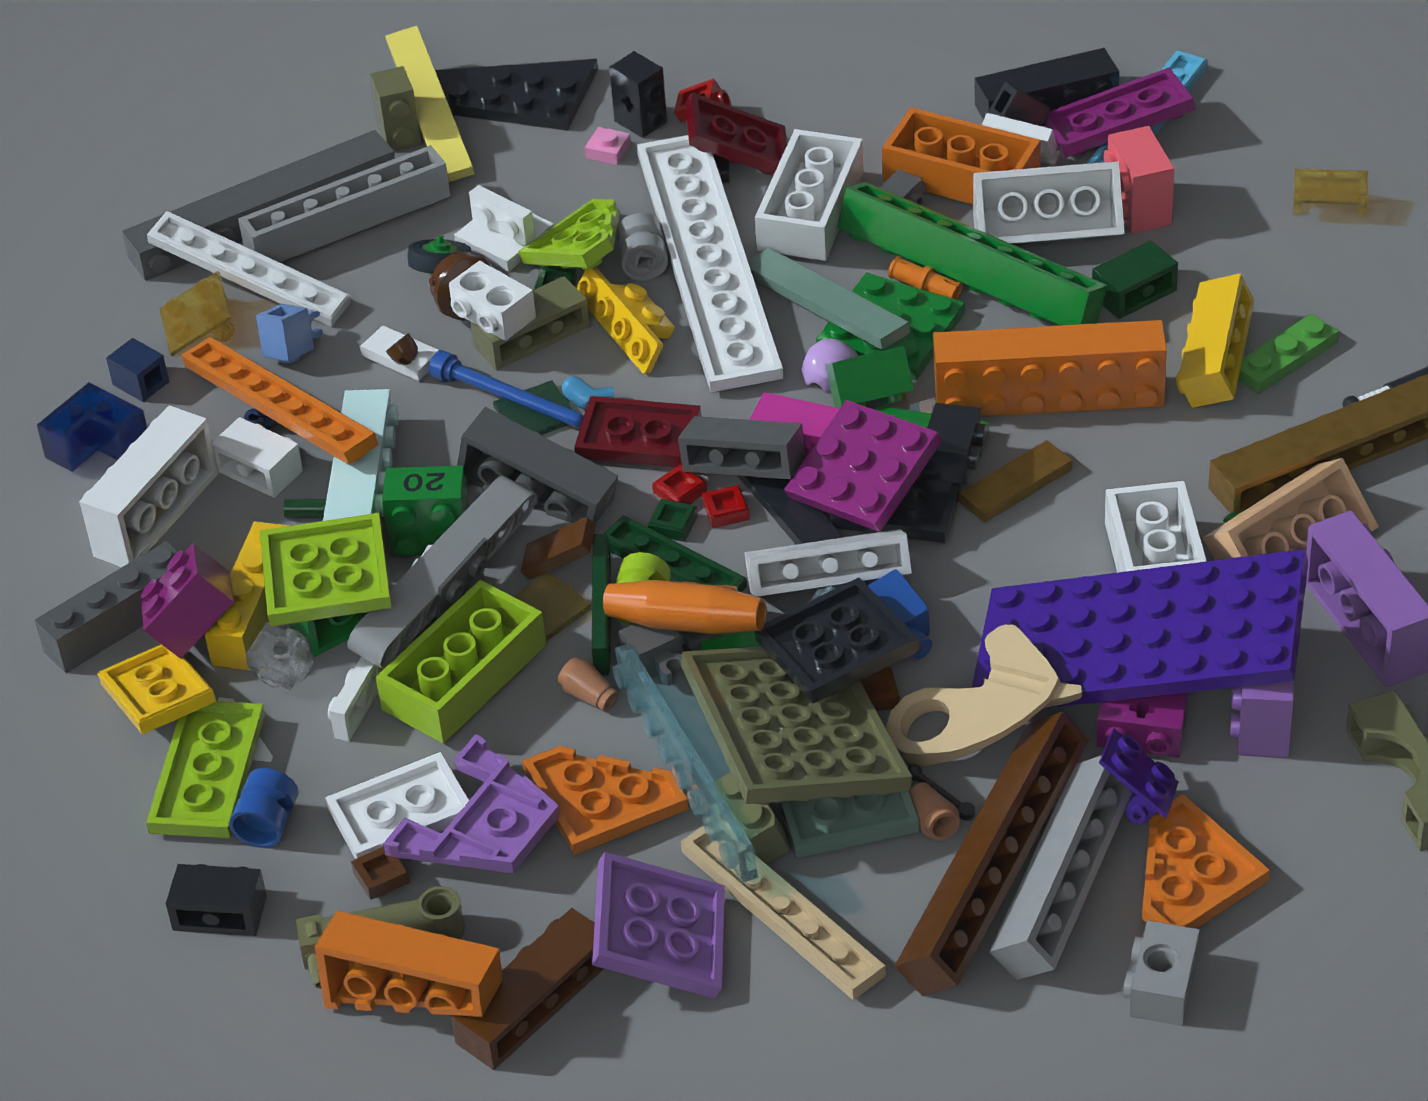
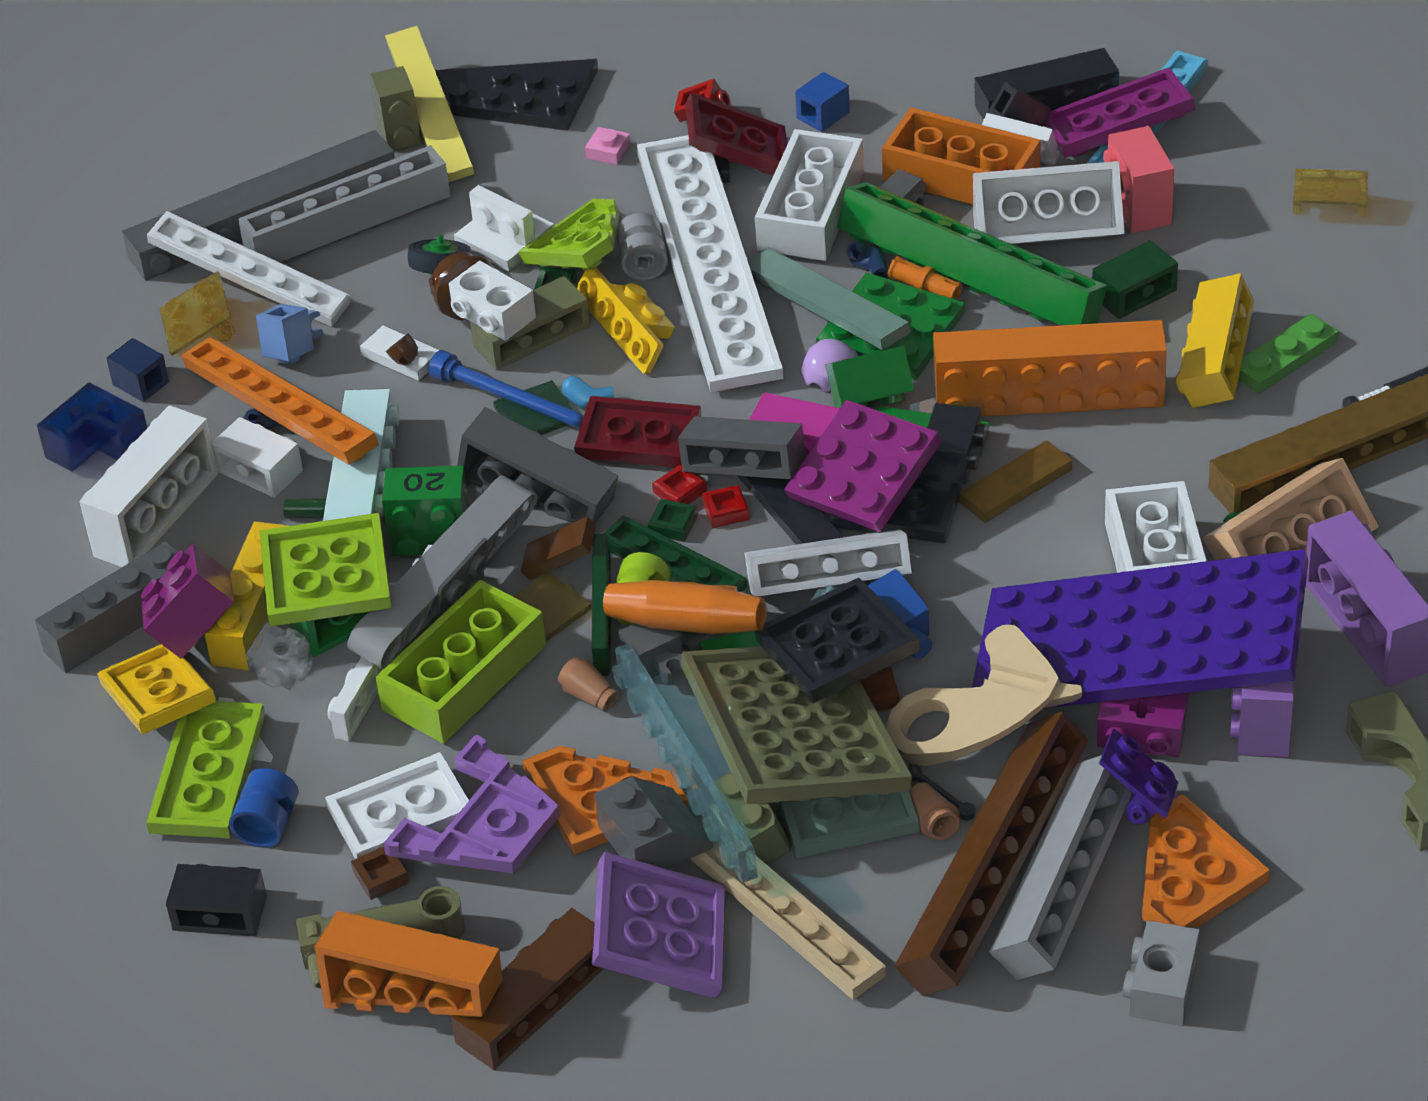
black brick [609,51,667,138] -> none
none -> dark grey slope [594,777,713,869]
none -> blue brick [795,71,850,132]
none -> dark blue arm [846,241,889,279]

